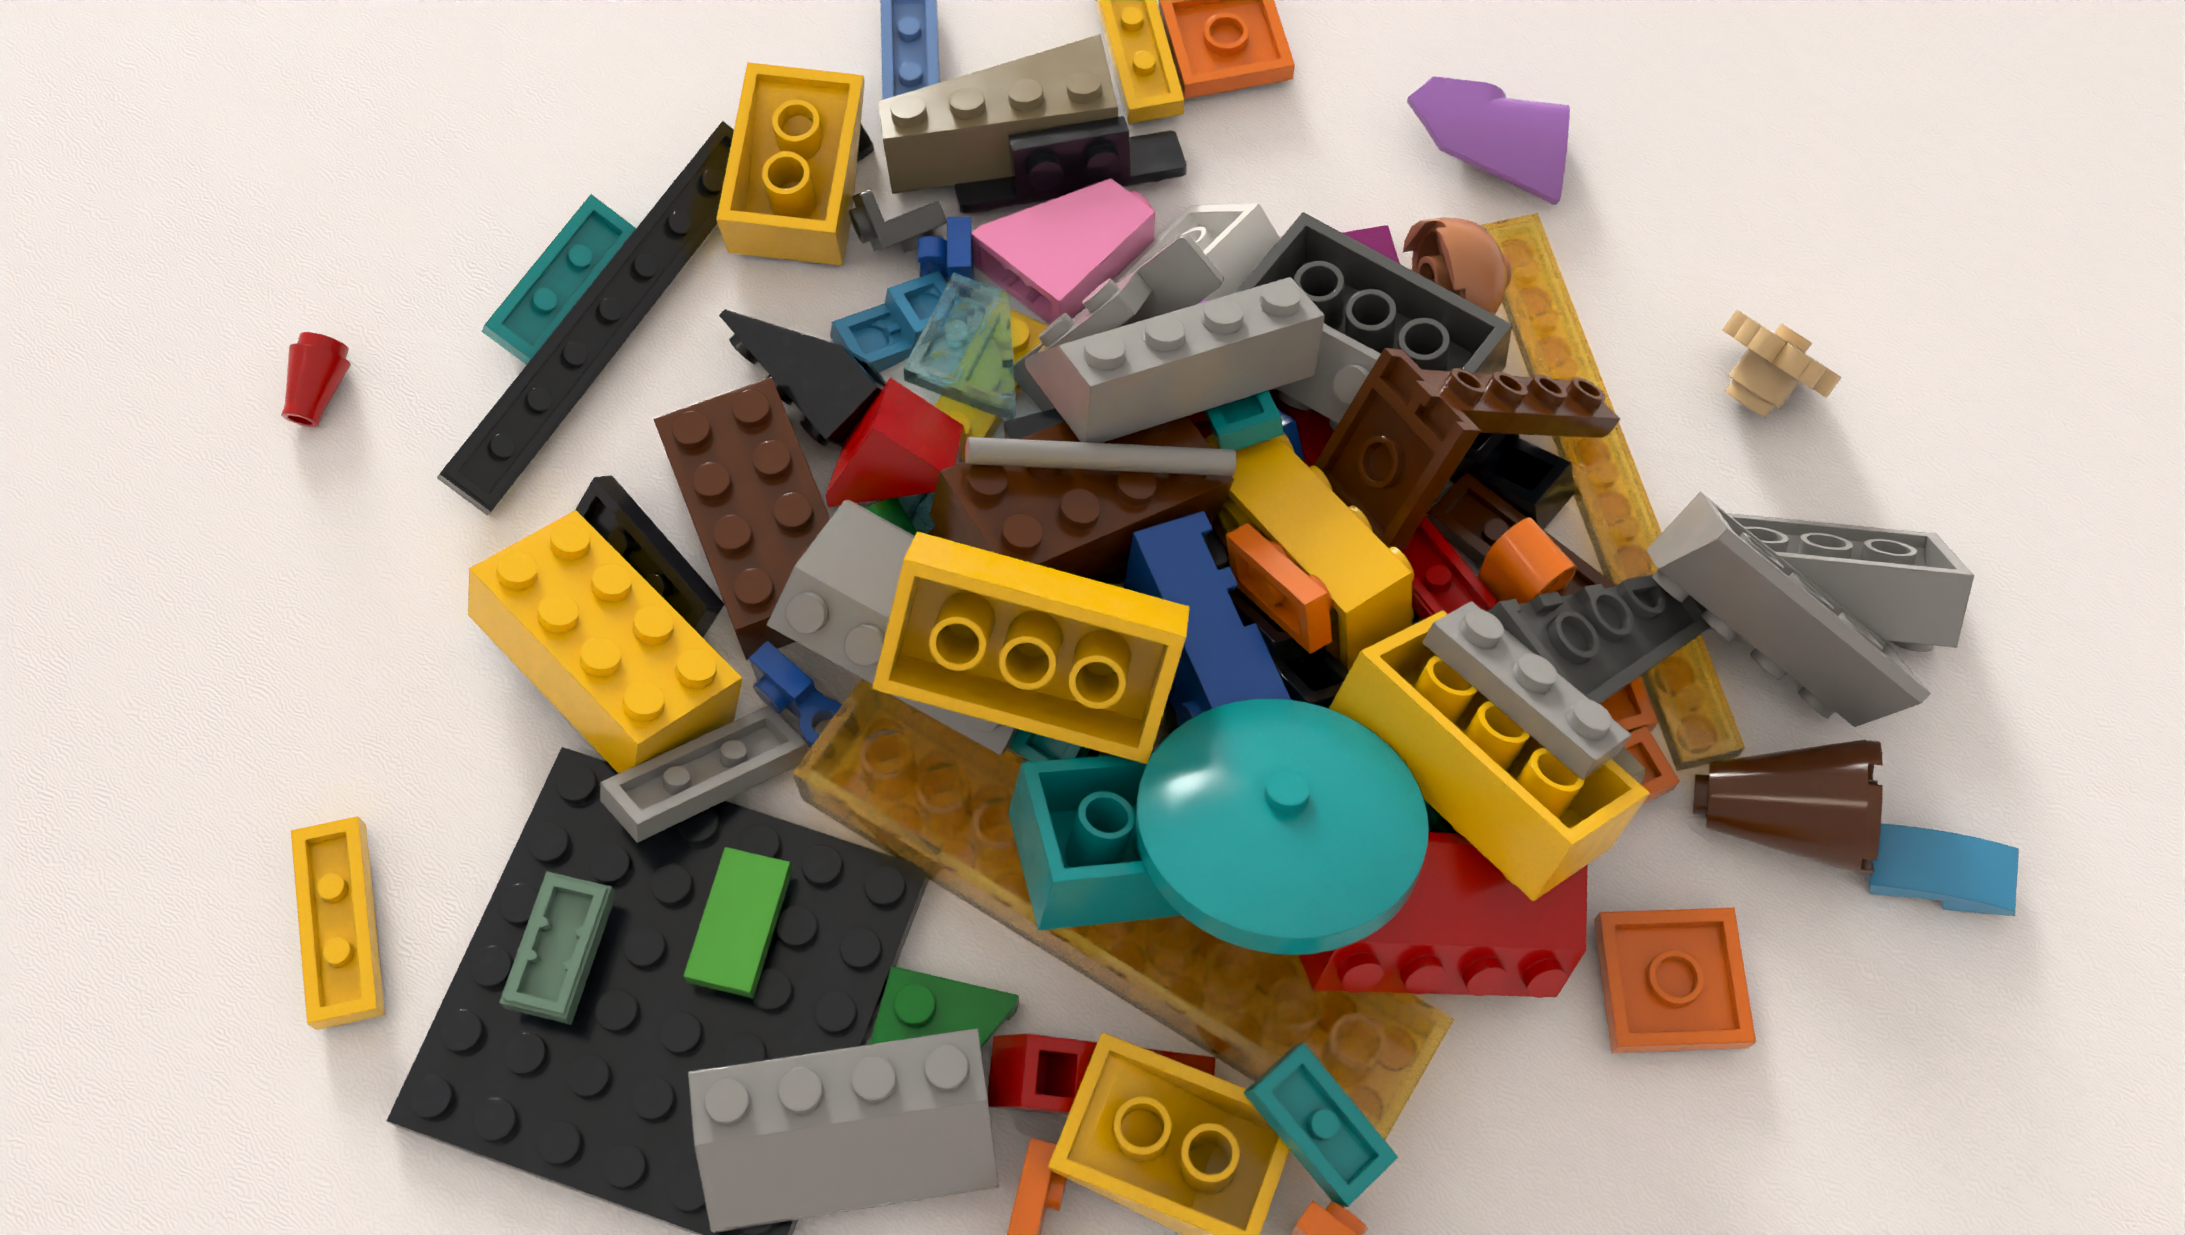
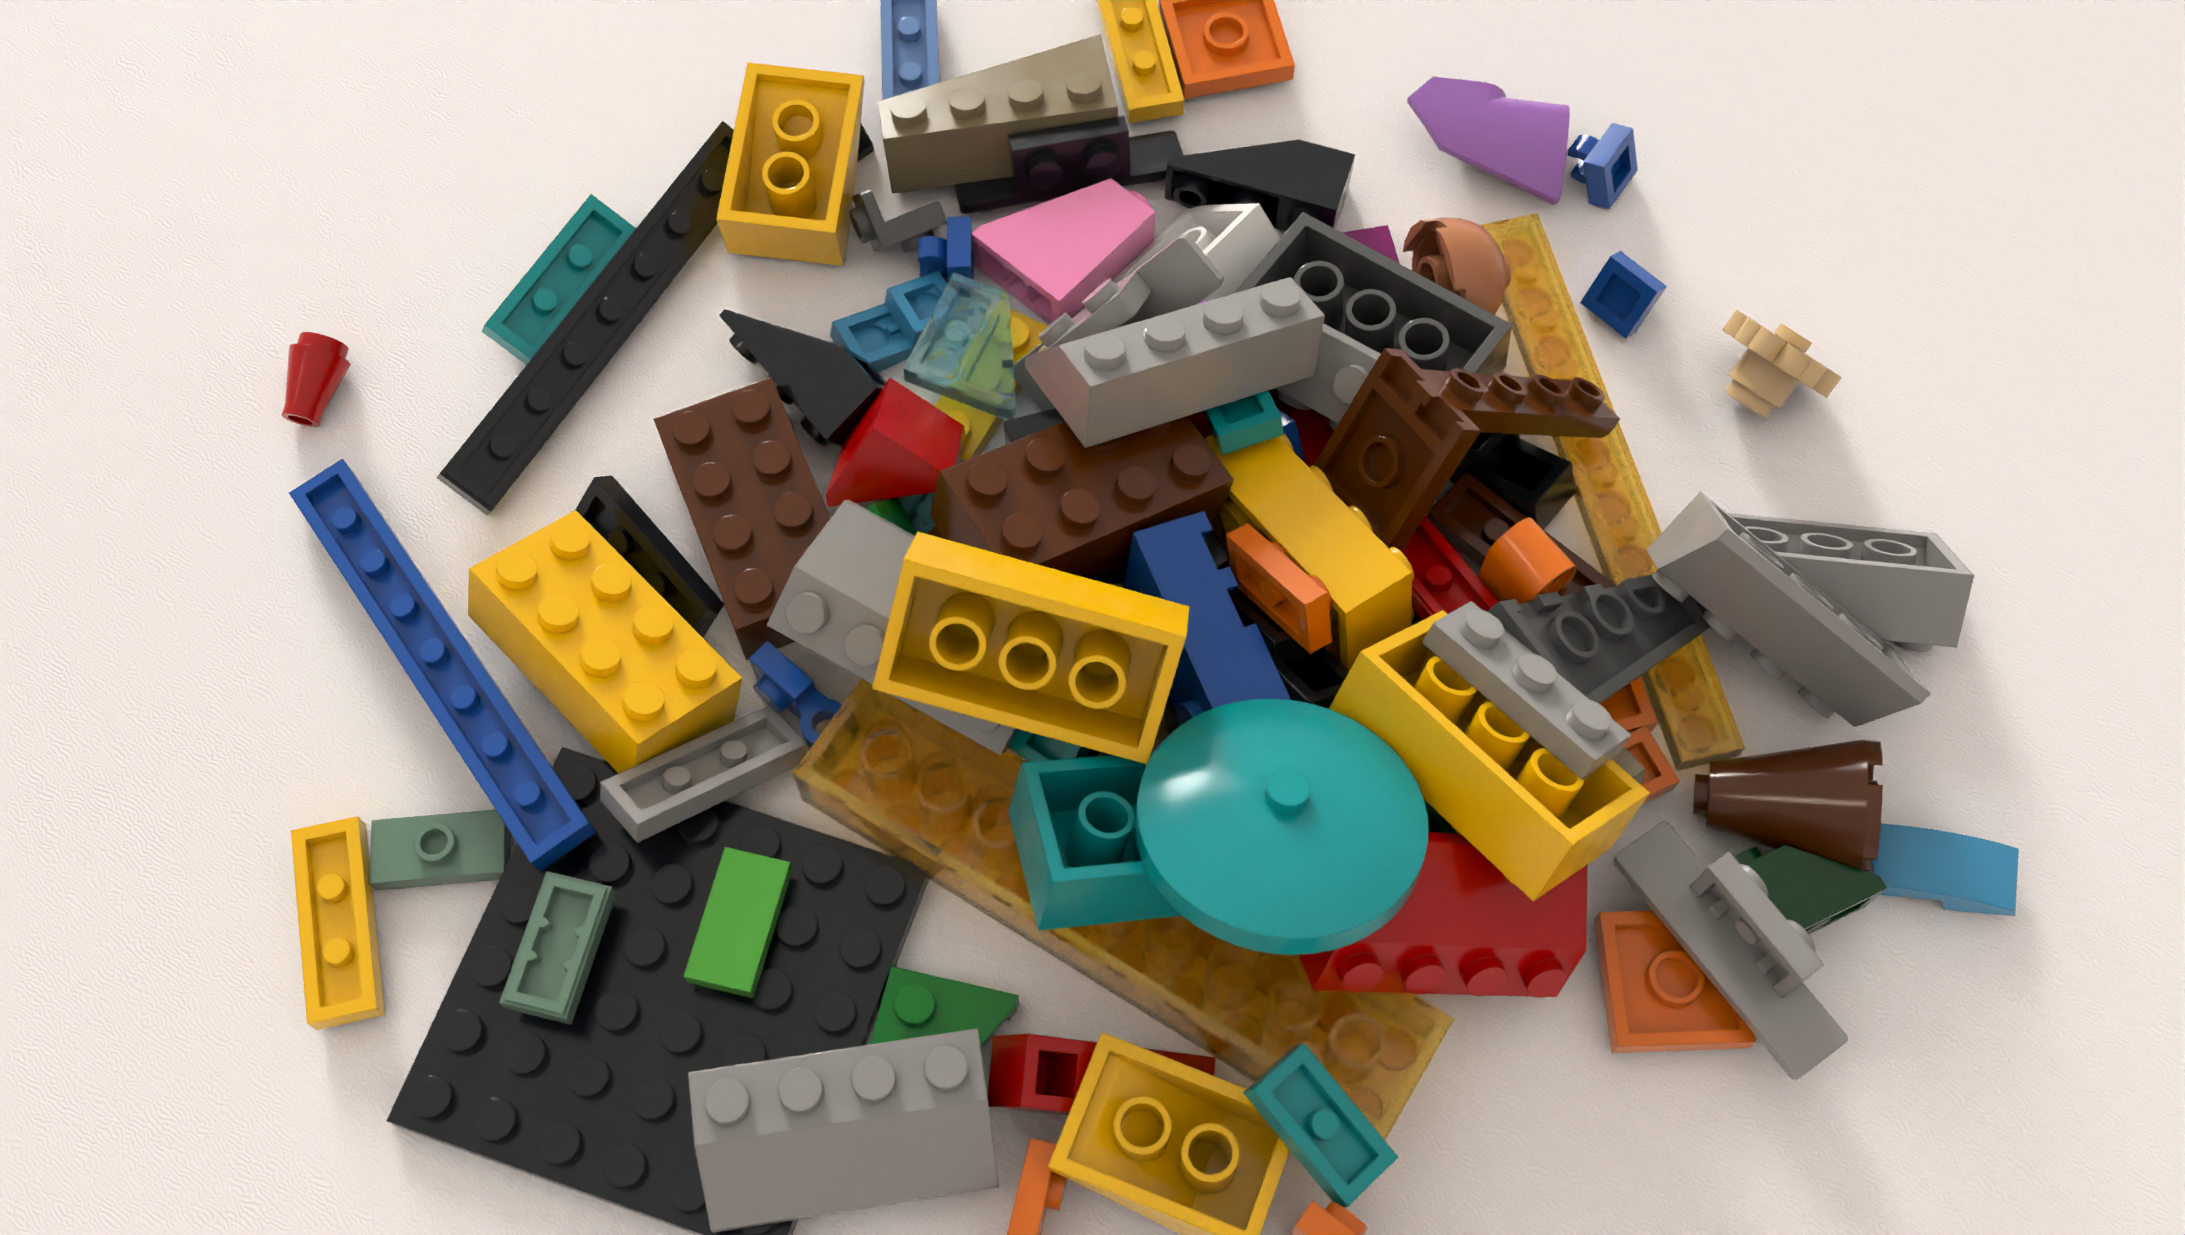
light grey bar [965,437,1236,476] -> none
none -> blue plate [289,458,597,872]
none -> sand green plate [369,810,510,890]
none -> black slope [1165,139,1355,232]
none -> blue tile [1567,123,1638,209]
none -> blue tile [1580,251,1667,338]
none -> light grey bracket [1613,821,1848,1080]
none -> dark green slope [1734,845,1887,934]

